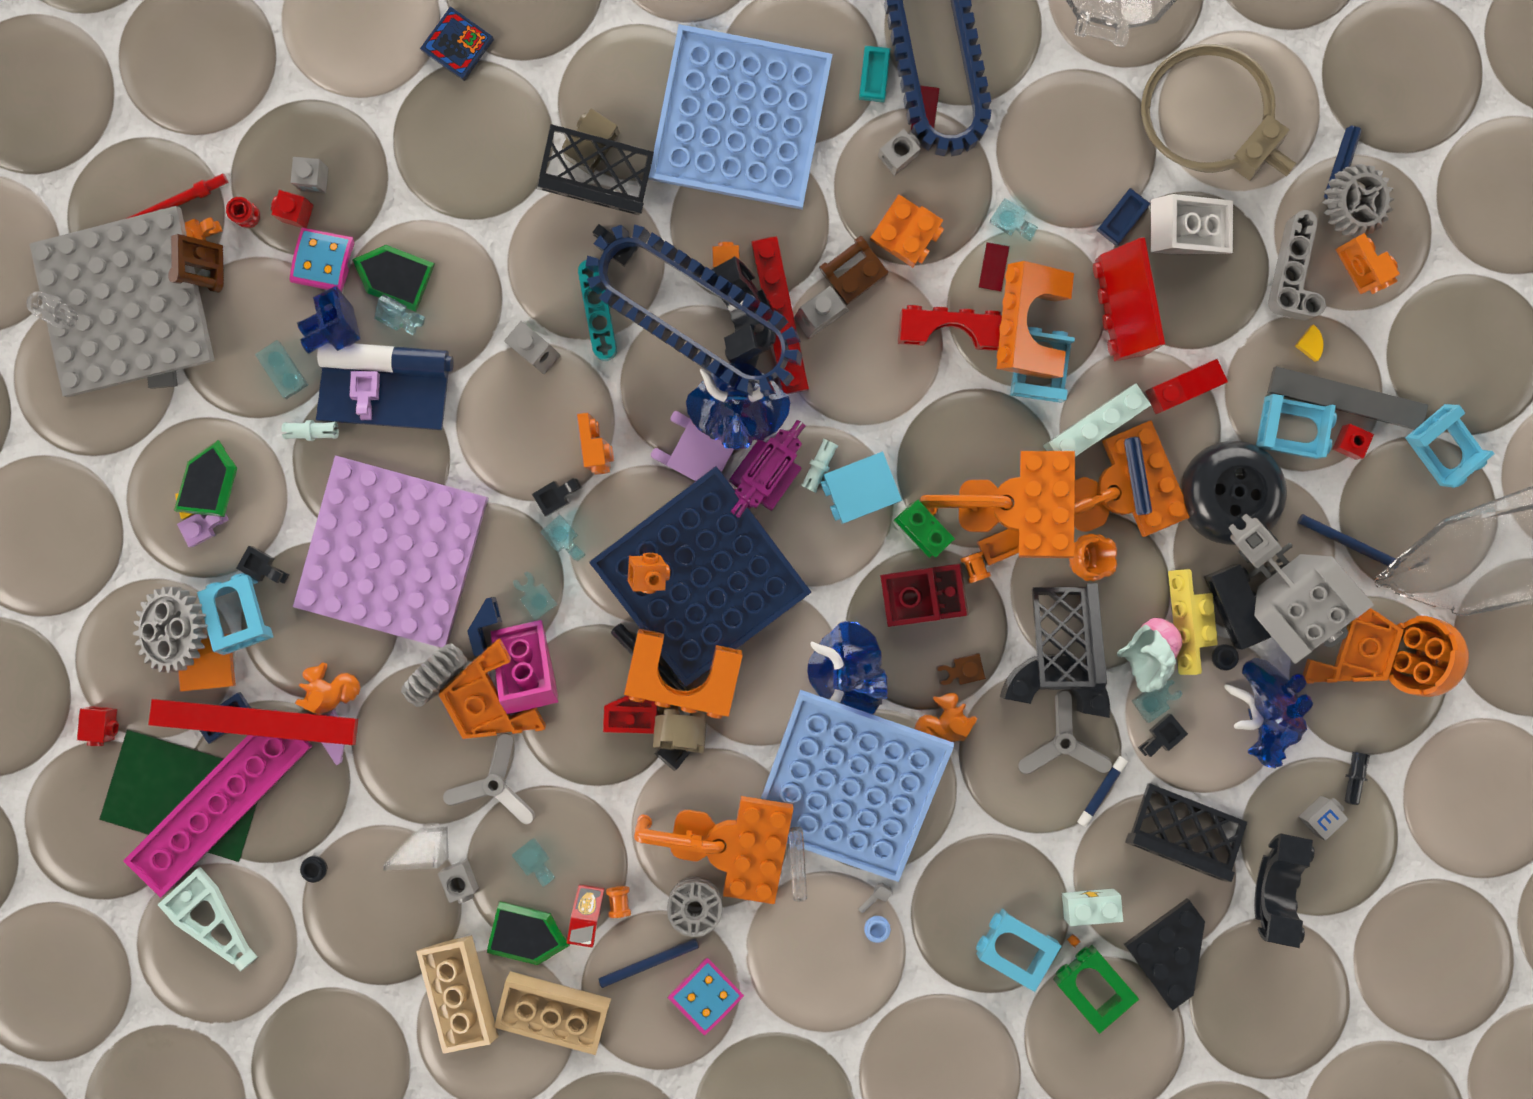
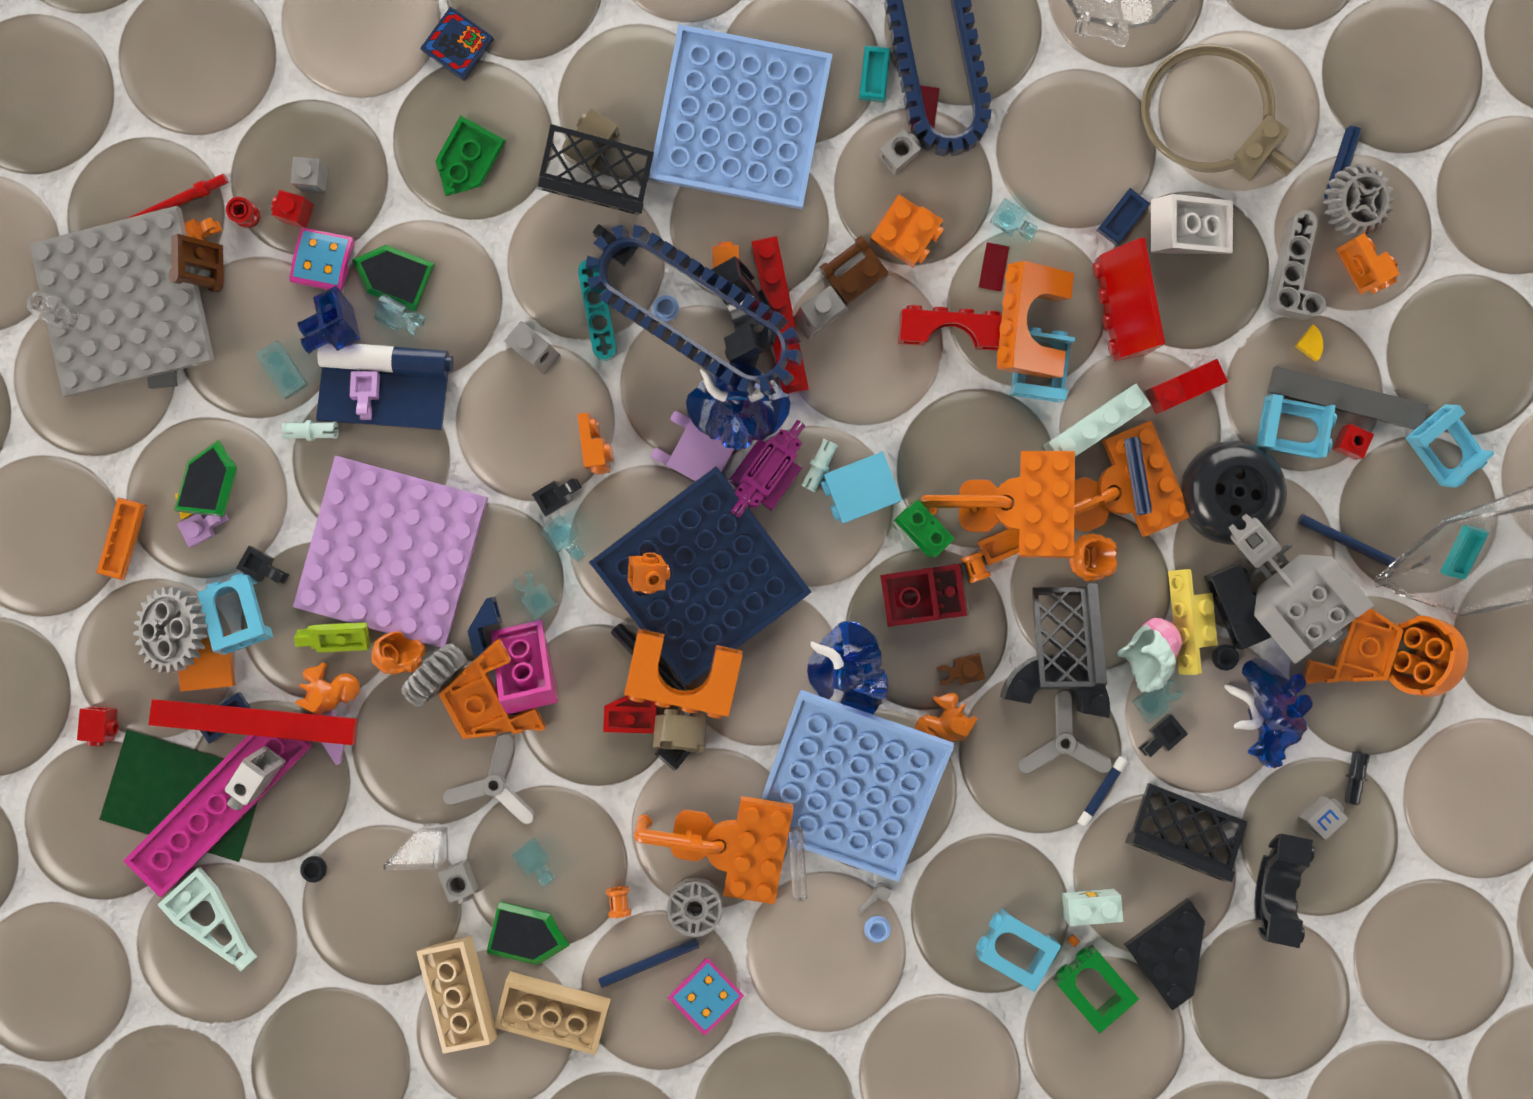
slope [567,884,605,948] -> none
none -> orange plate [96,497,147,580]
none -> light grey torso [225,746,286,810]
none -> lime hinge [294,622,371,653]
none -> orange hair [371,632,426,675]
none -> green tile [435,115,506,197]
none -> light blue plate [653,295,679,322]
none -> teal tile [1440,525,1489,580]

